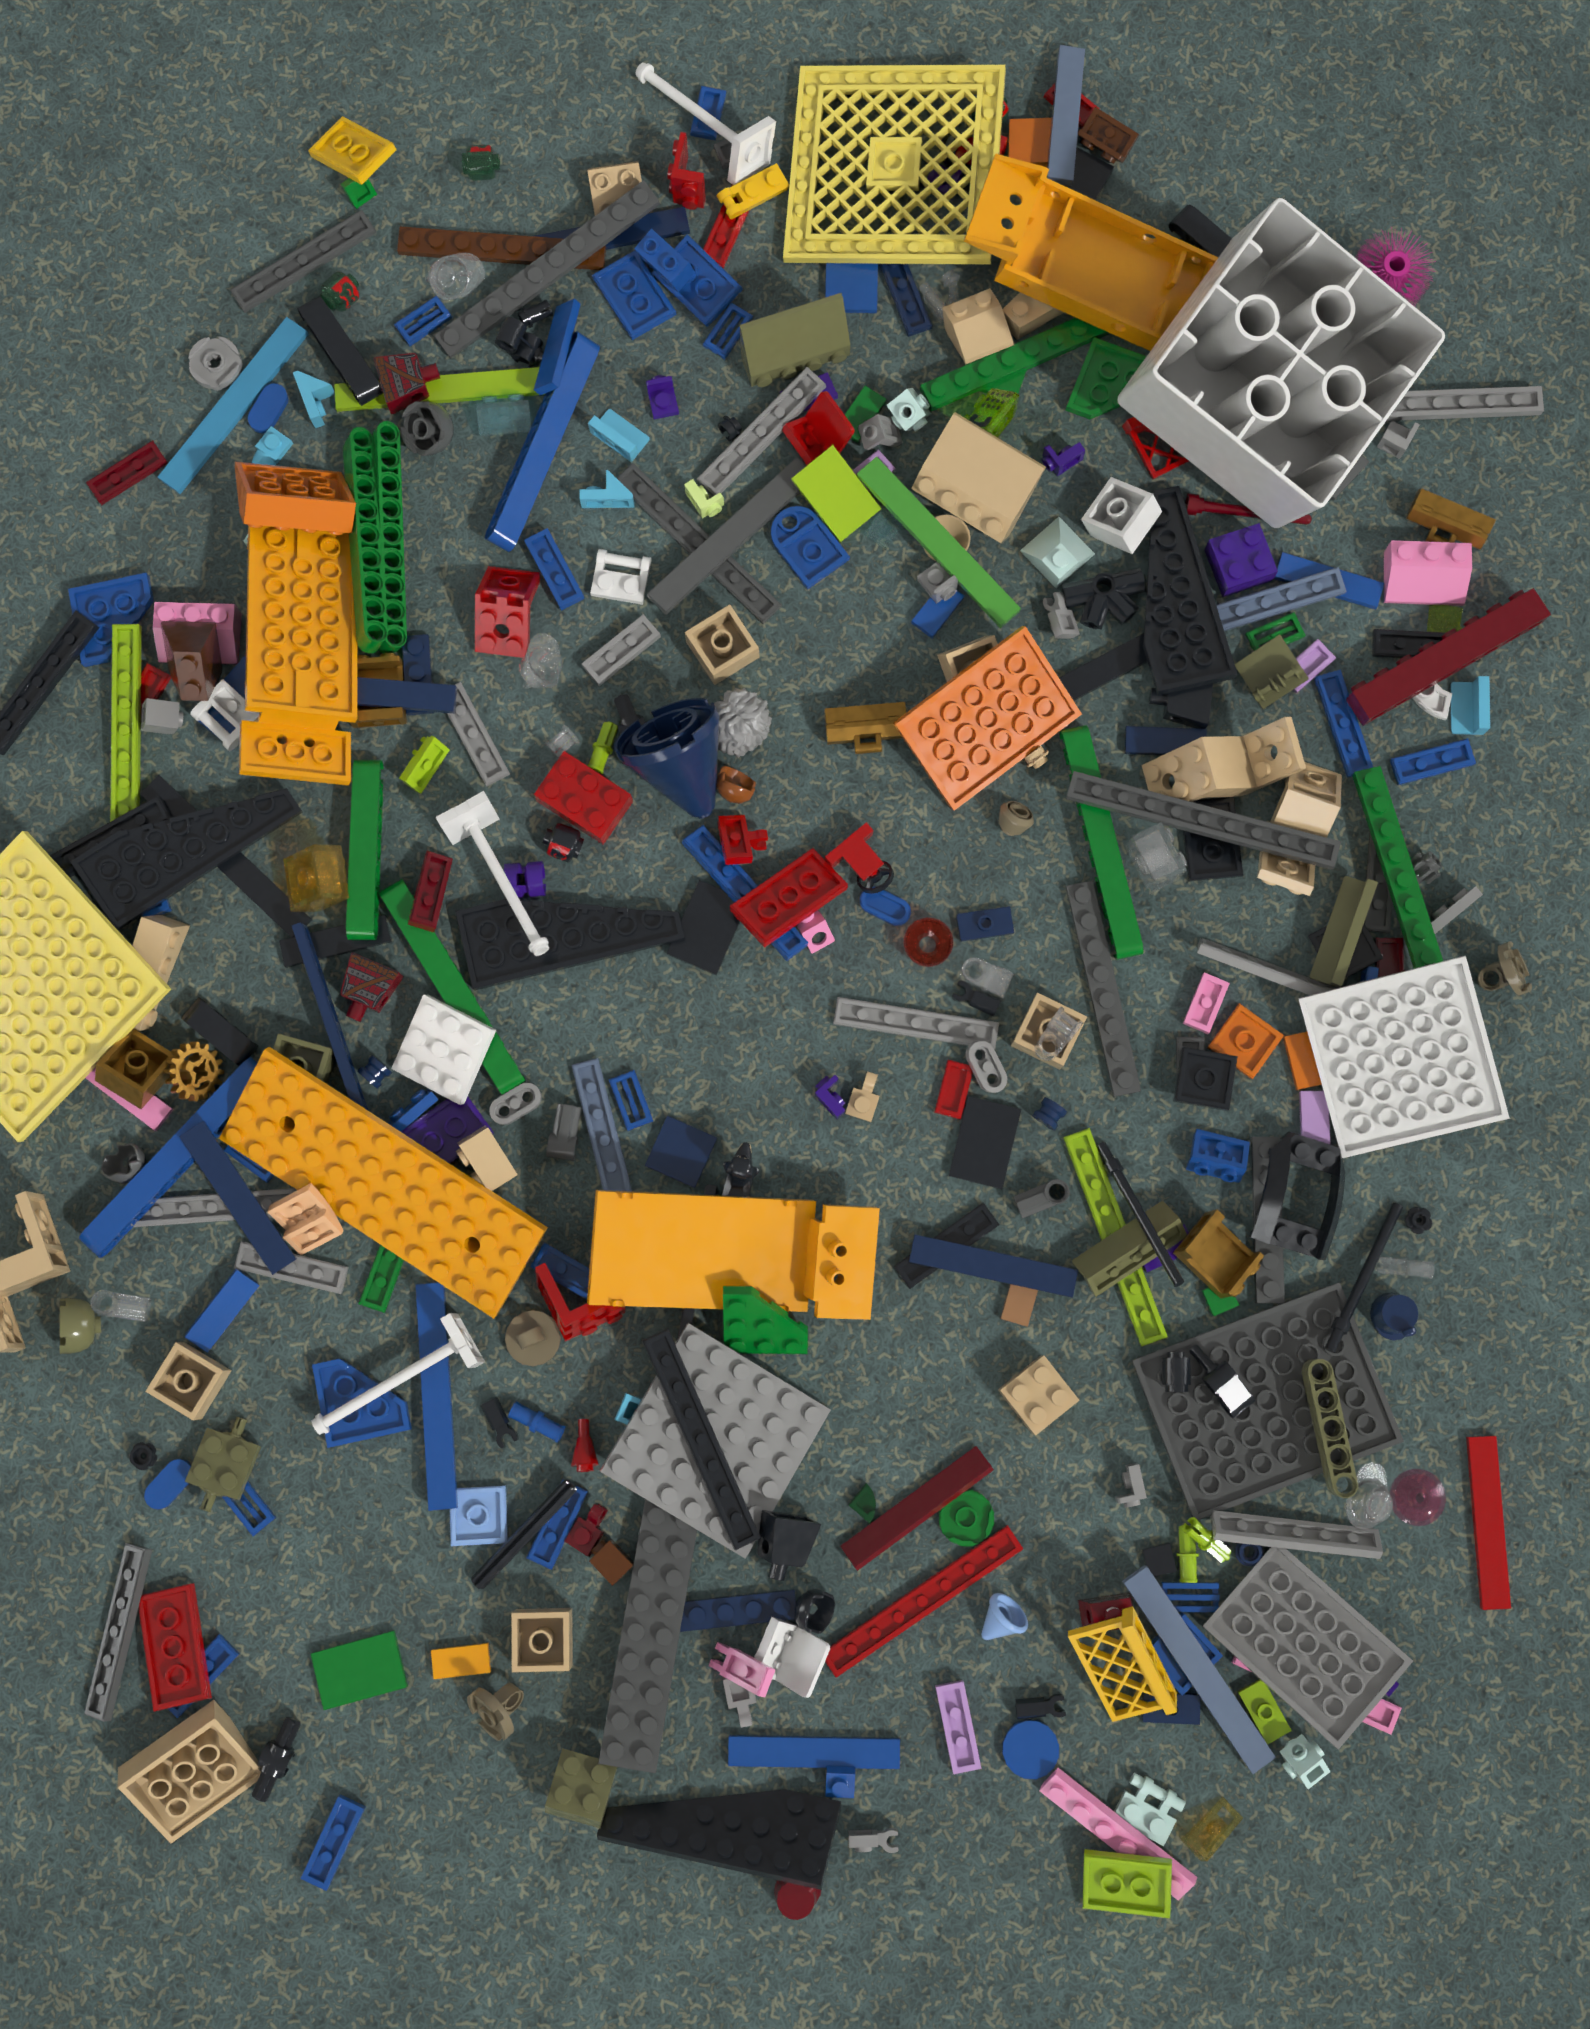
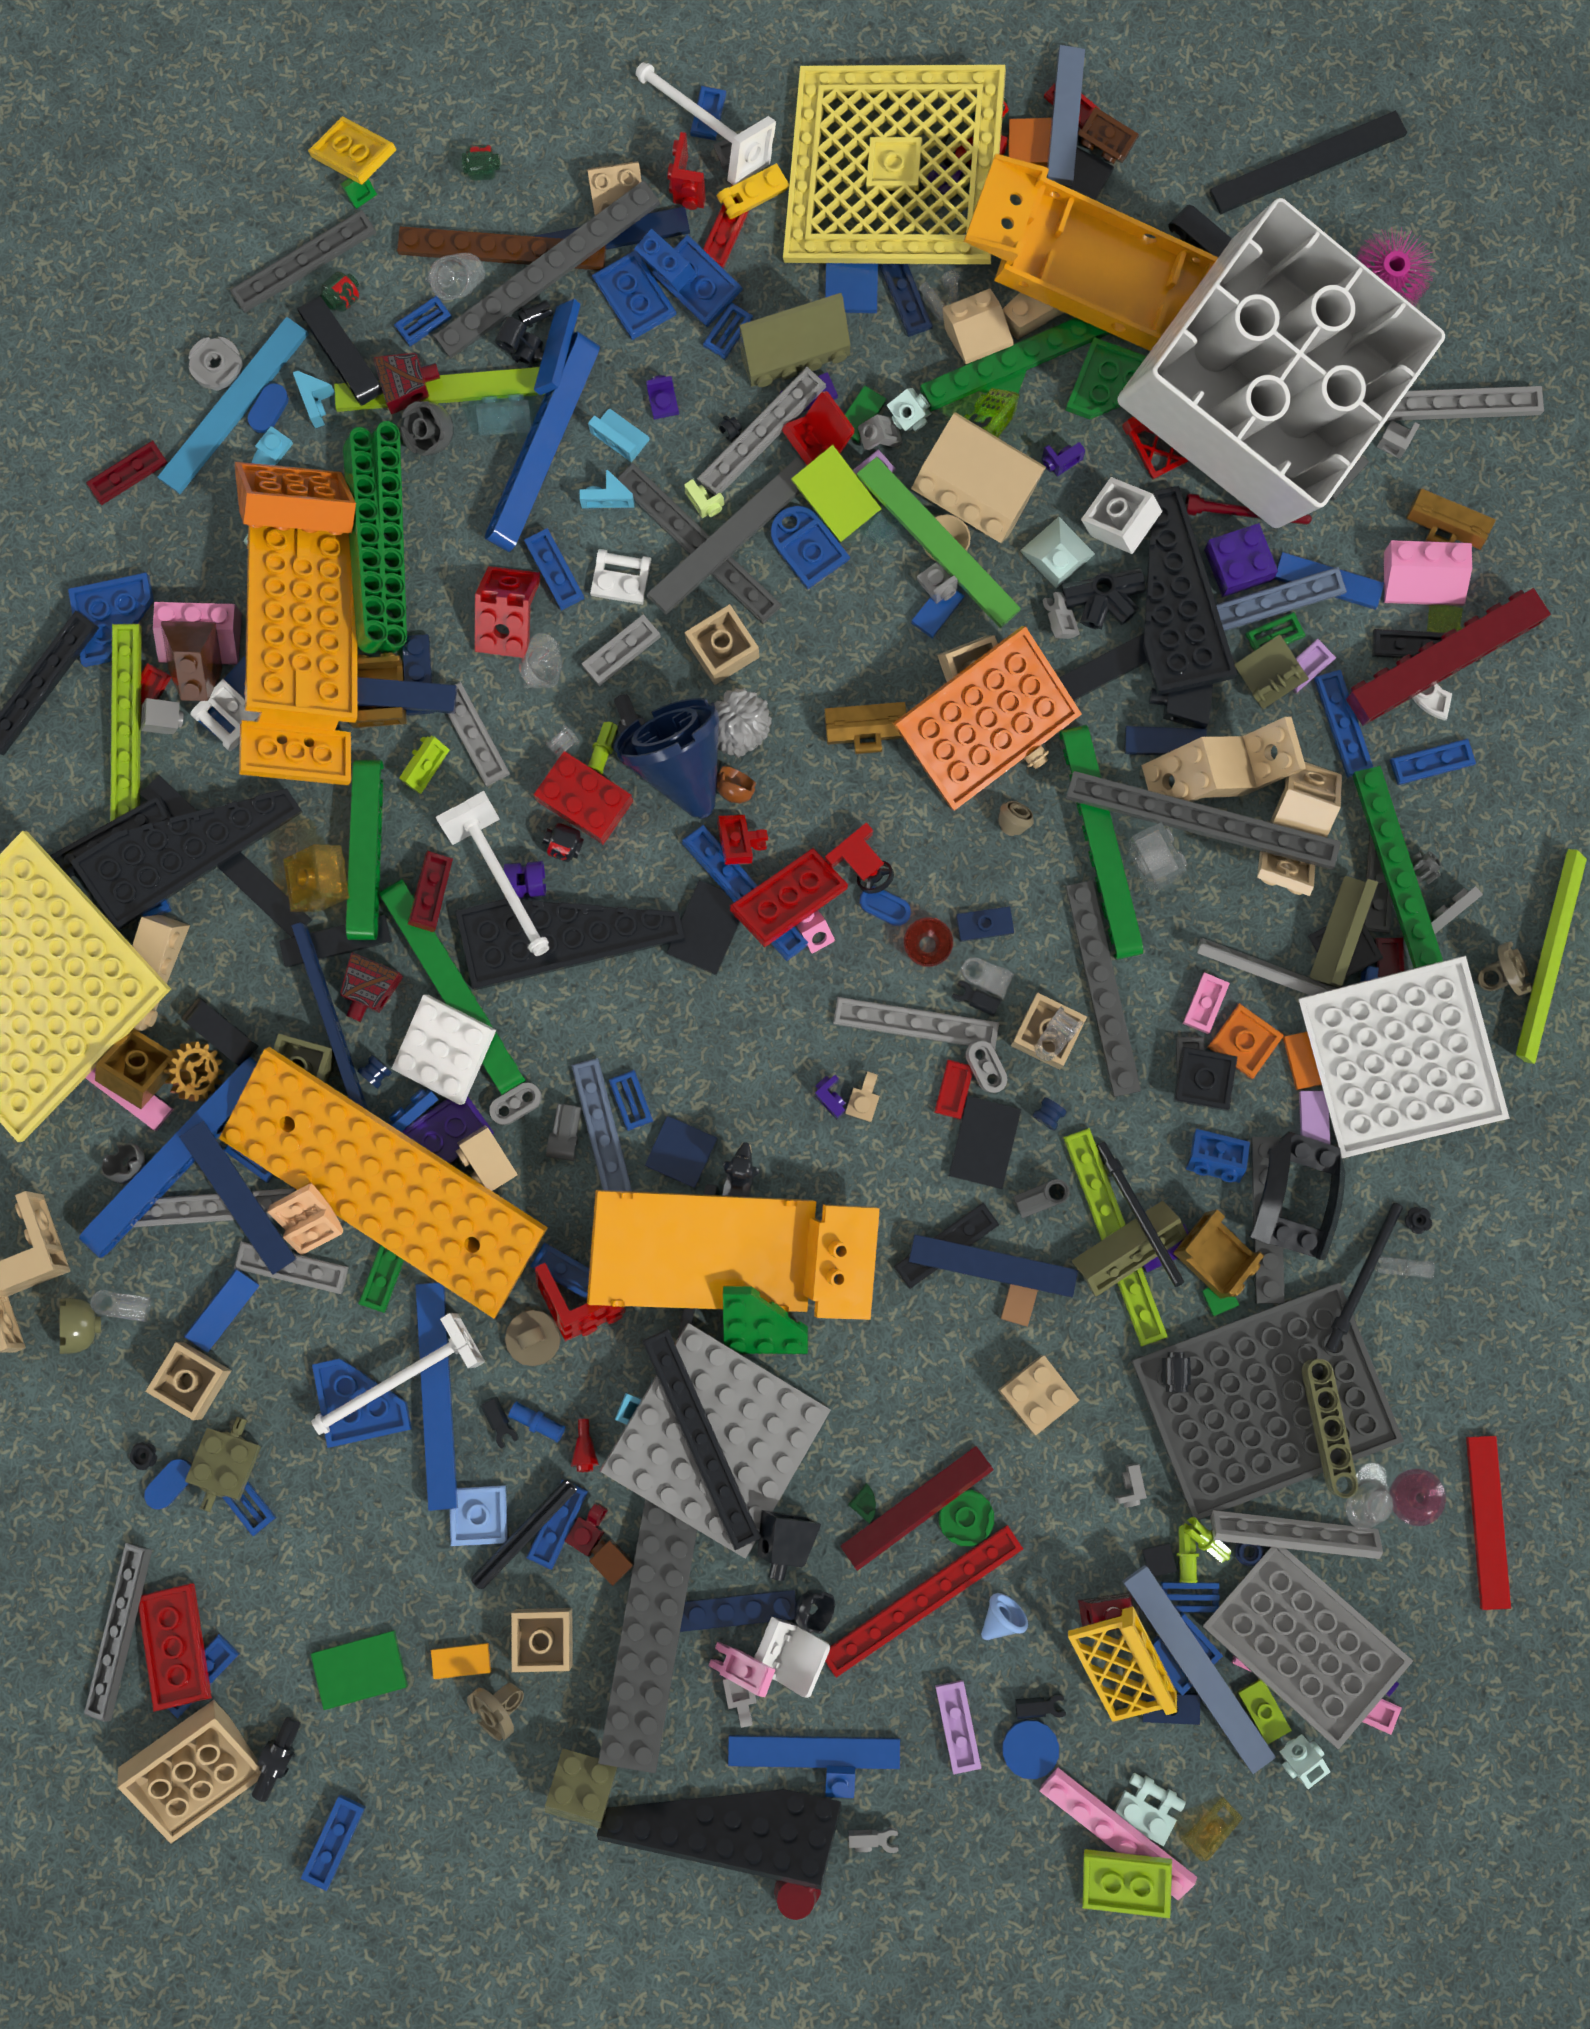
black tile [1183,797,1243,882] -> none
black beam [1189,1345,1256,1419] -> none
dark blue hat [1370,1292,1418,1340] -> none
medium azure panel [1450,676,1490,735] -> none
none -> black tile [1209,110,1407,215]
none -> lime tile [1516,849,1587,1064]

